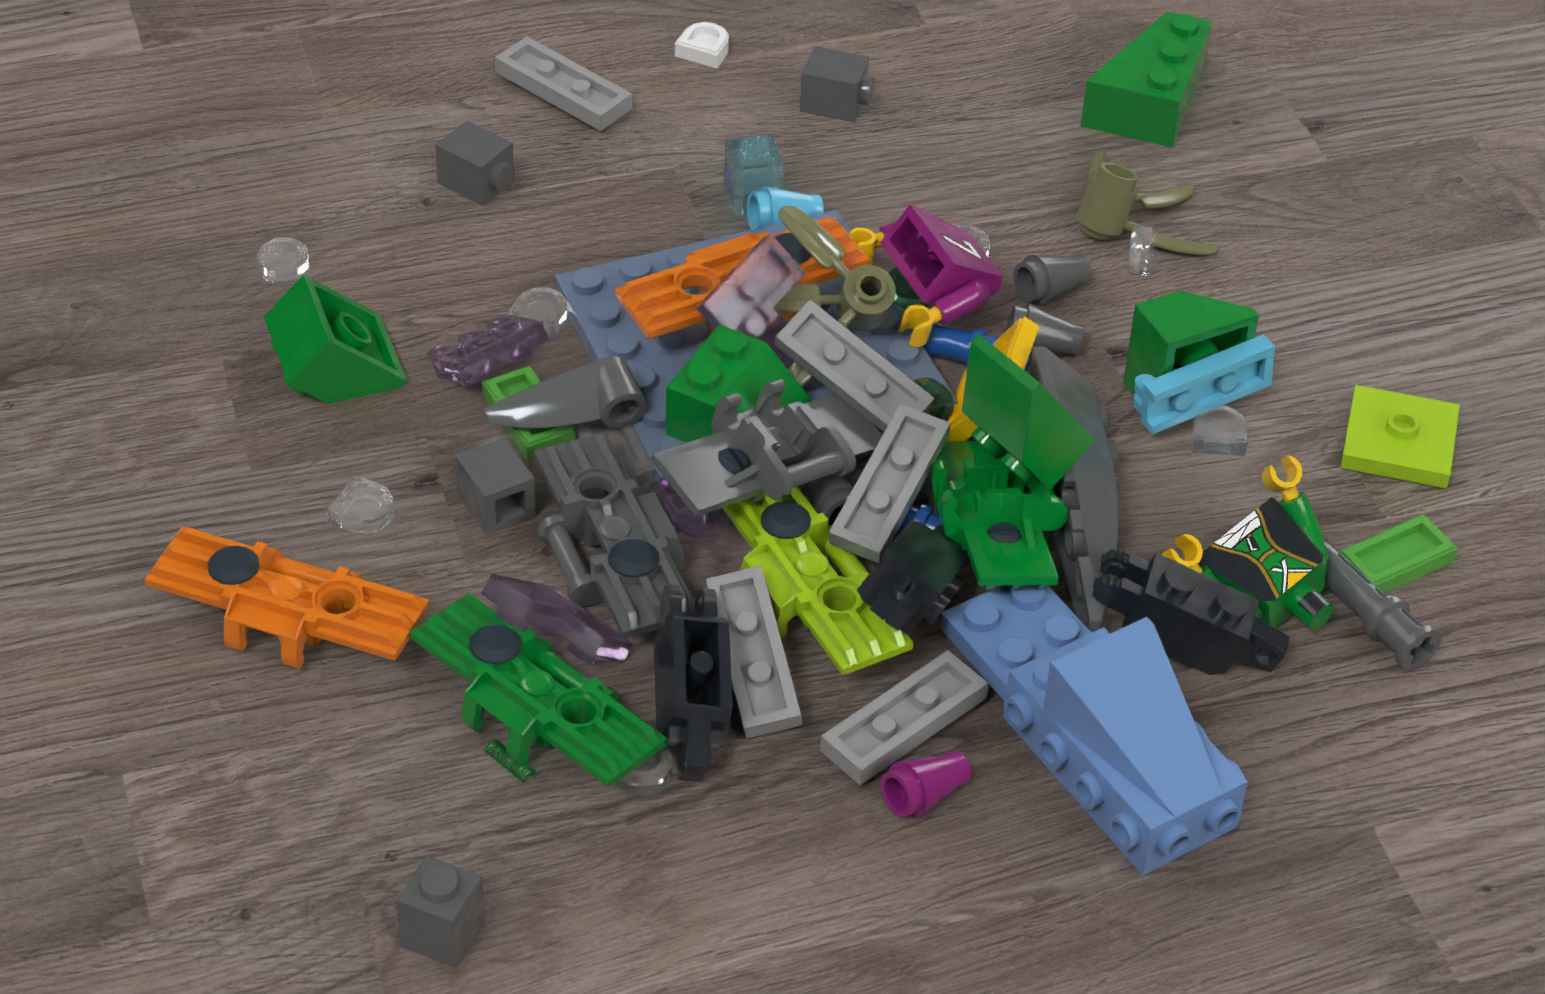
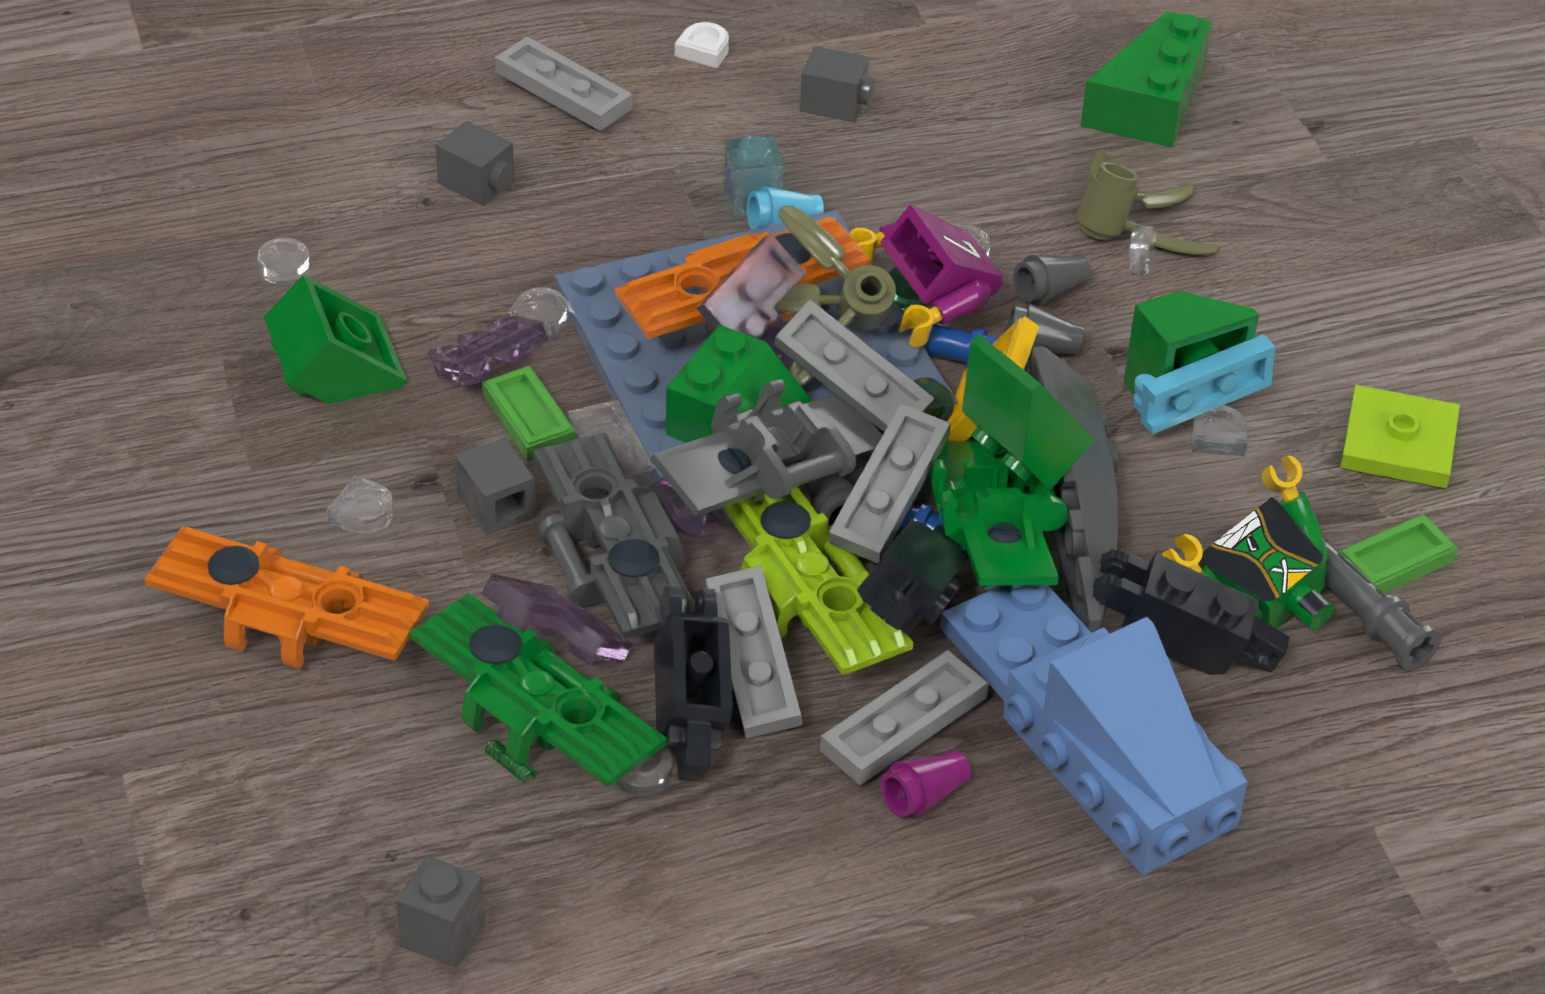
dark grey piece [484,356,647,428] -> none

